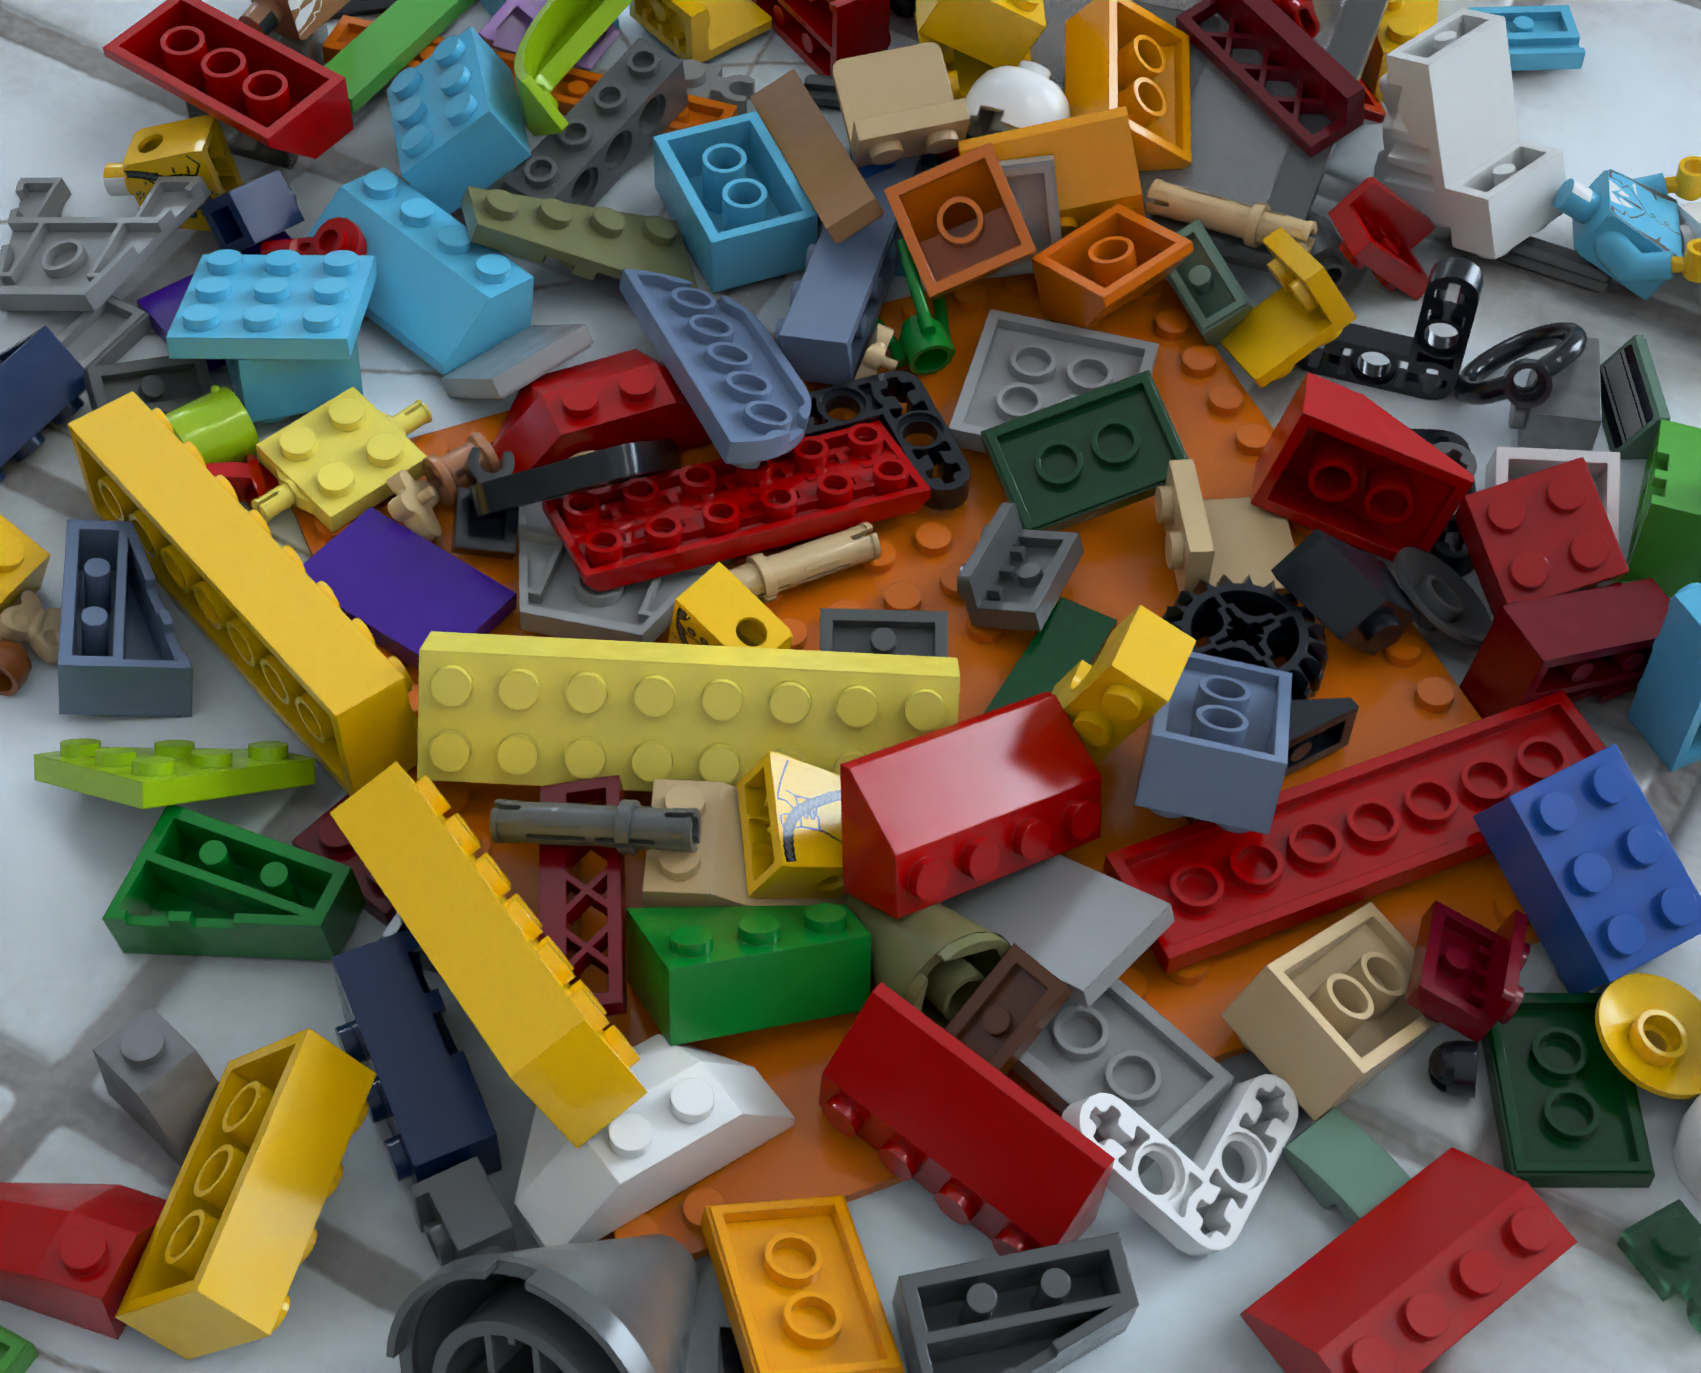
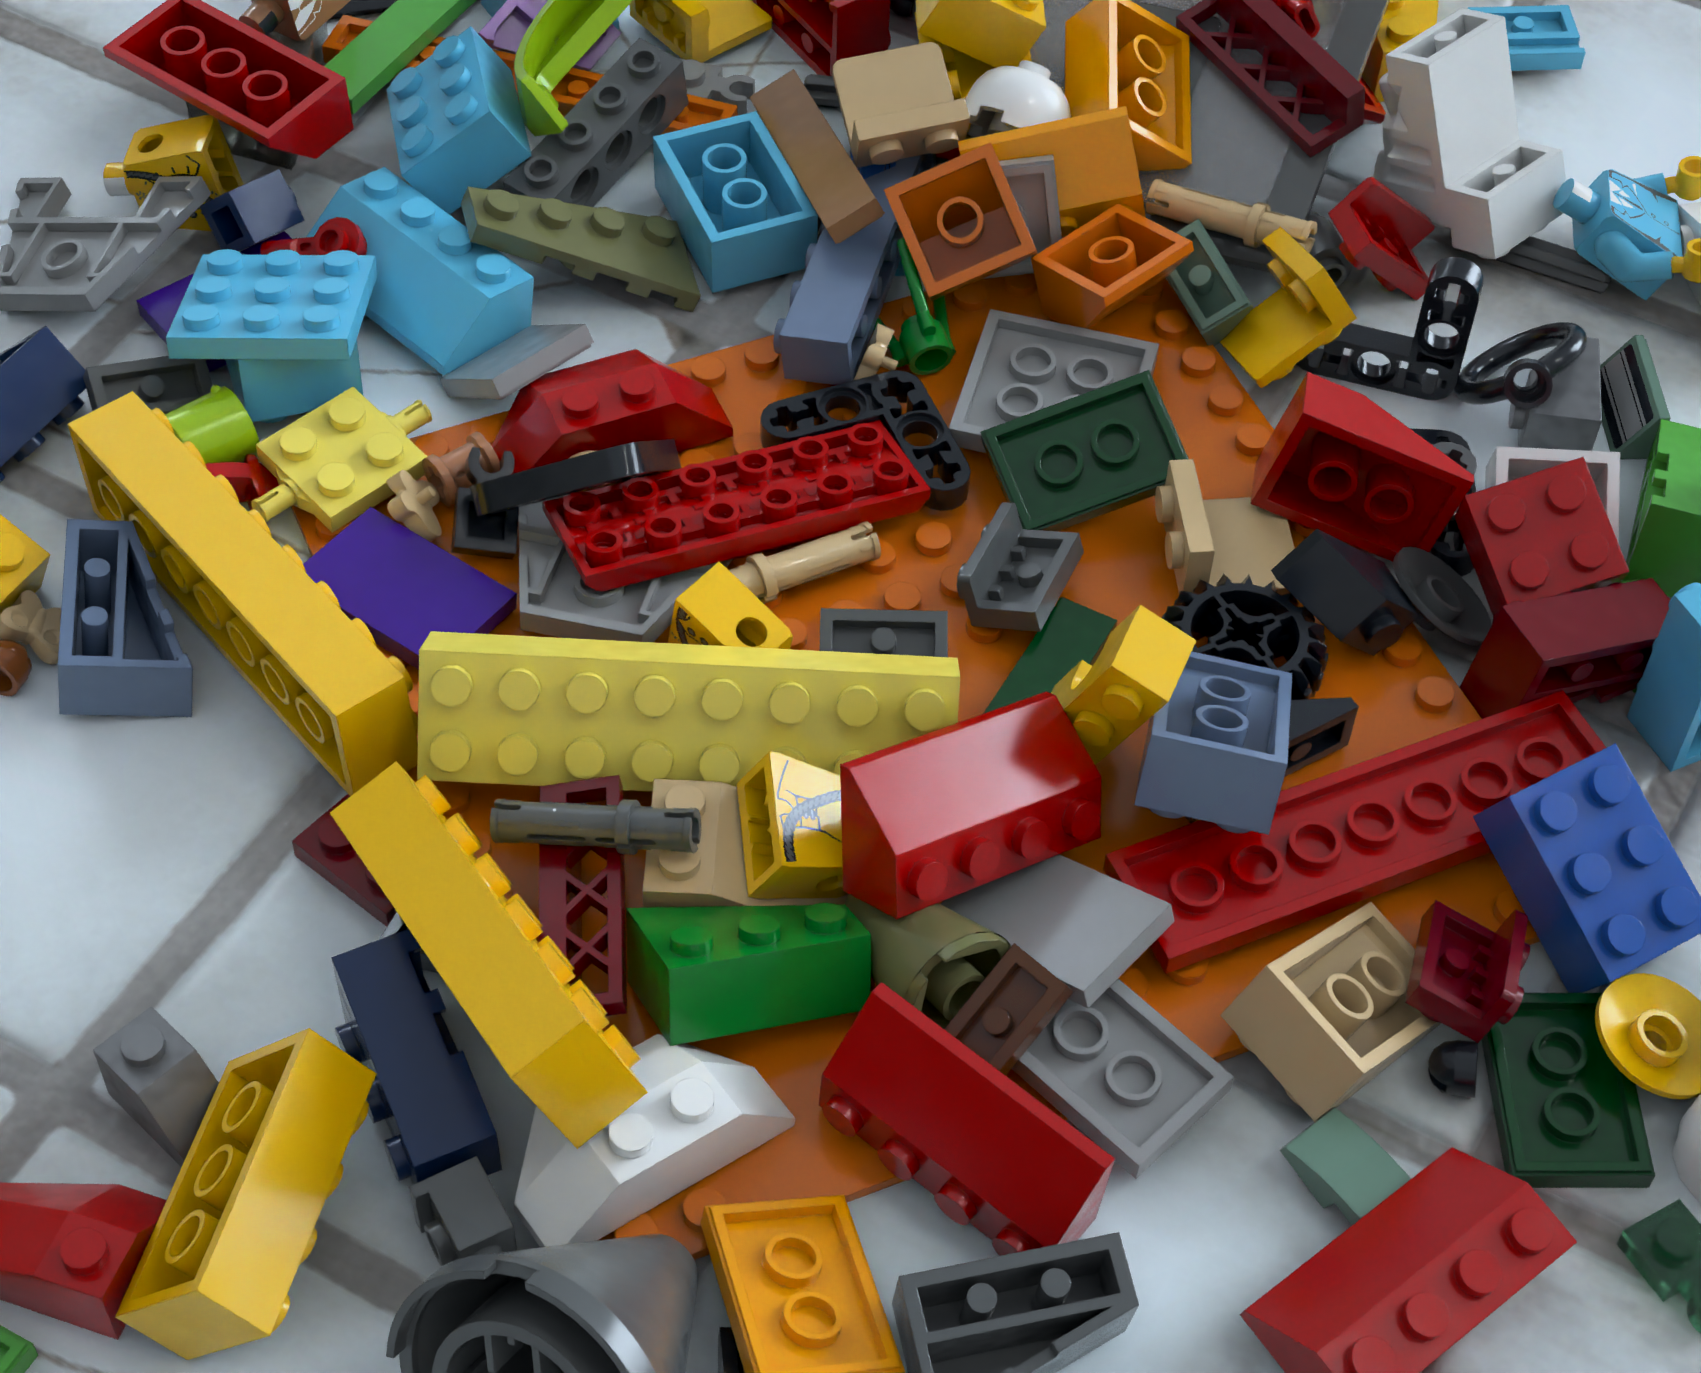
lime plate [34,738,315,809] -> none
light grey tile [56,295,152,397] -> none
green wedge [102,805,367,961] -> none
sand blue plate [619,268,812,469] -> none
white beam [1062,1074,1299,1256] -> none

